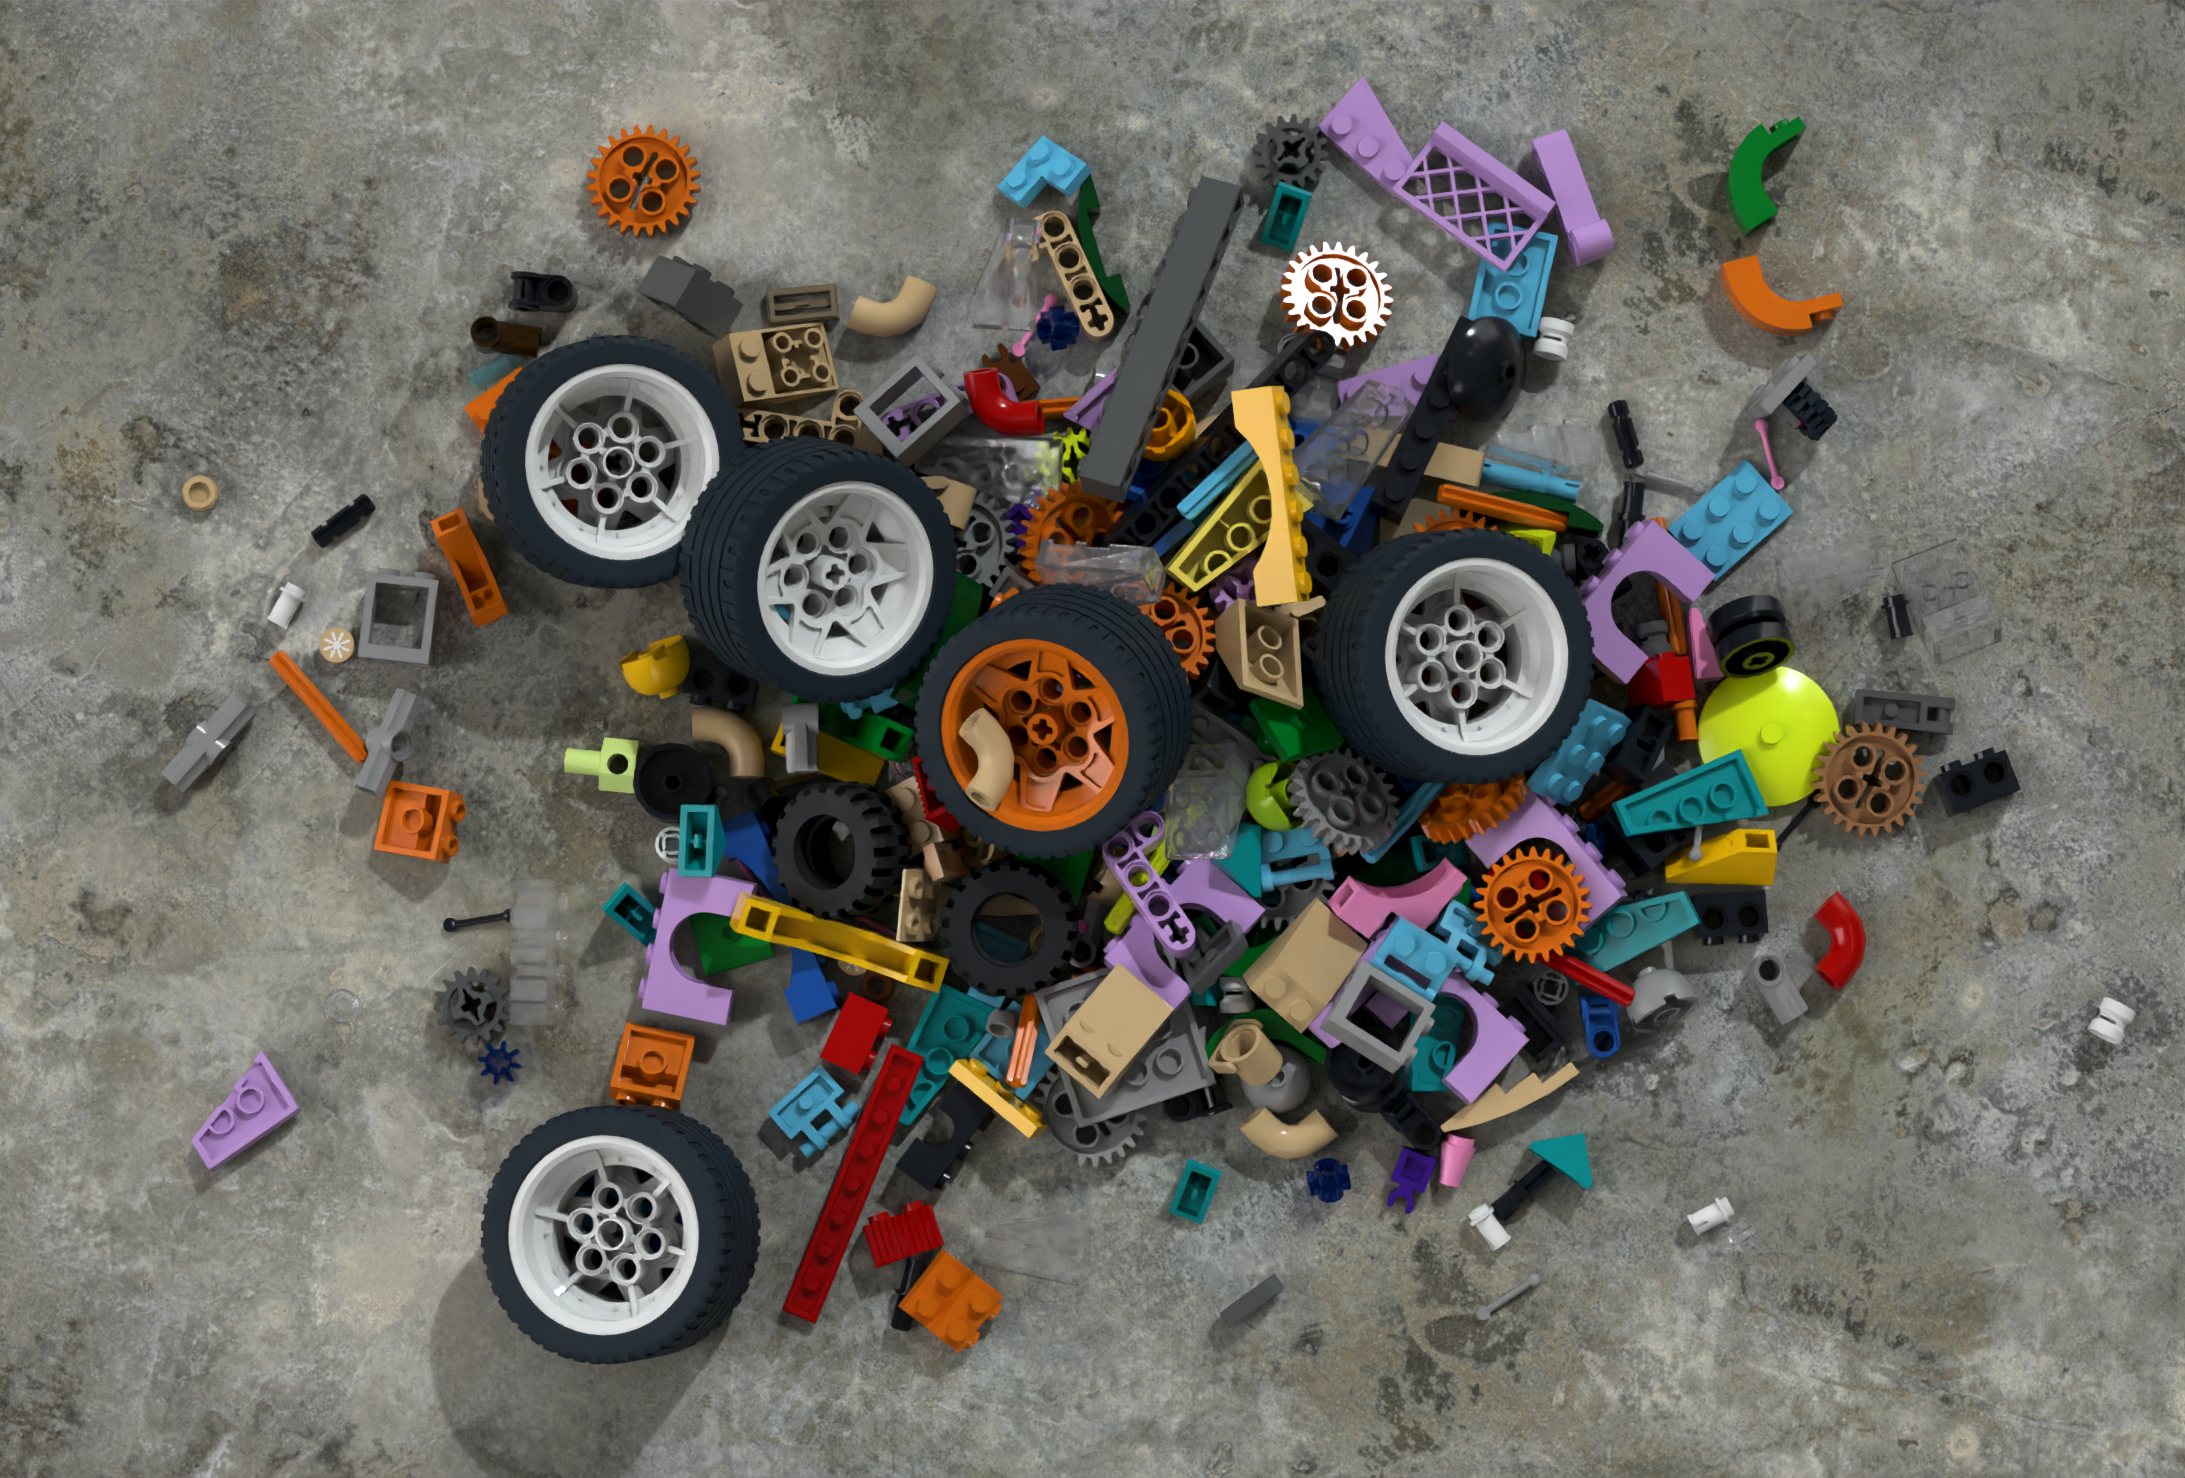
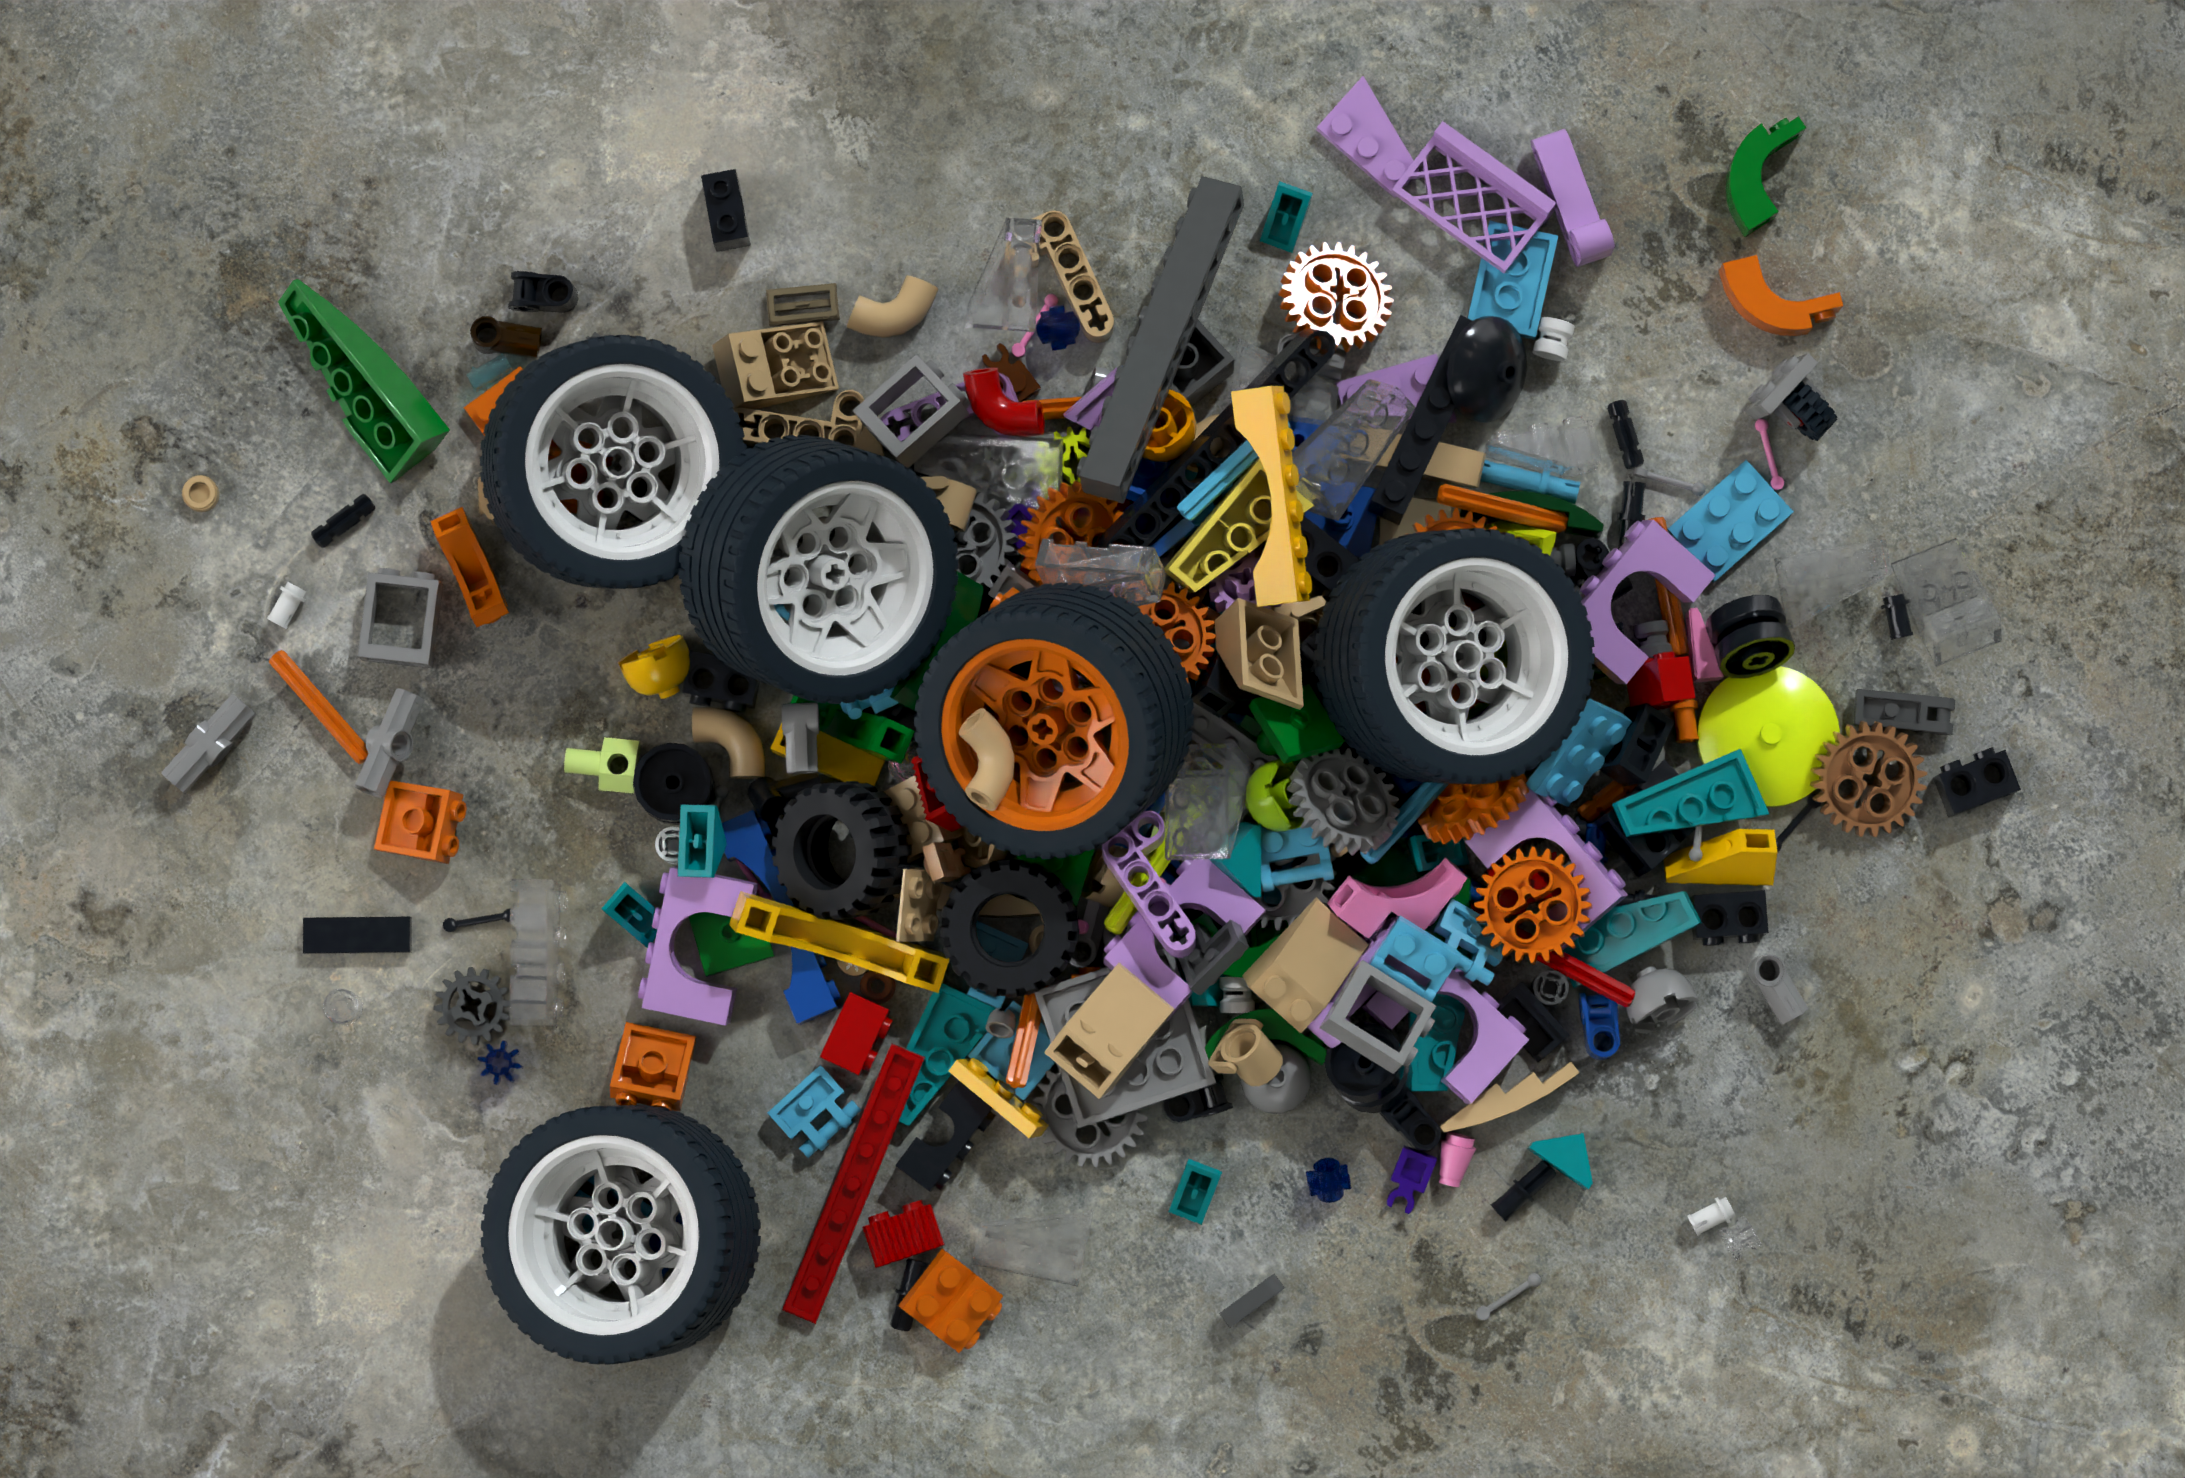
lavender wing [191,1050,302,1172] -> none
tan tile [319,627,356,664] -> none
orange gear [587,125,701,239] -> none
dark grey brick [637,255,743,340] -> none
medium azure plate [997,135,1093,209] -> none
dark green slope [1078,174,1130,315] -> none
tan cylinder [1238,1107,1339,1159] -> none
dark grey gear [1253,114,1329,190] -> none
white pin [1468,1203,1511,1251] -> none
red cylinder [1812,891,1867,991] -> none
white wheel [2088,997,2136,1045] -> none
none -> green wedge [278,279,450,483]
none -> black tile [303,916,412,954]
none -> black brick [701,169,751,252]

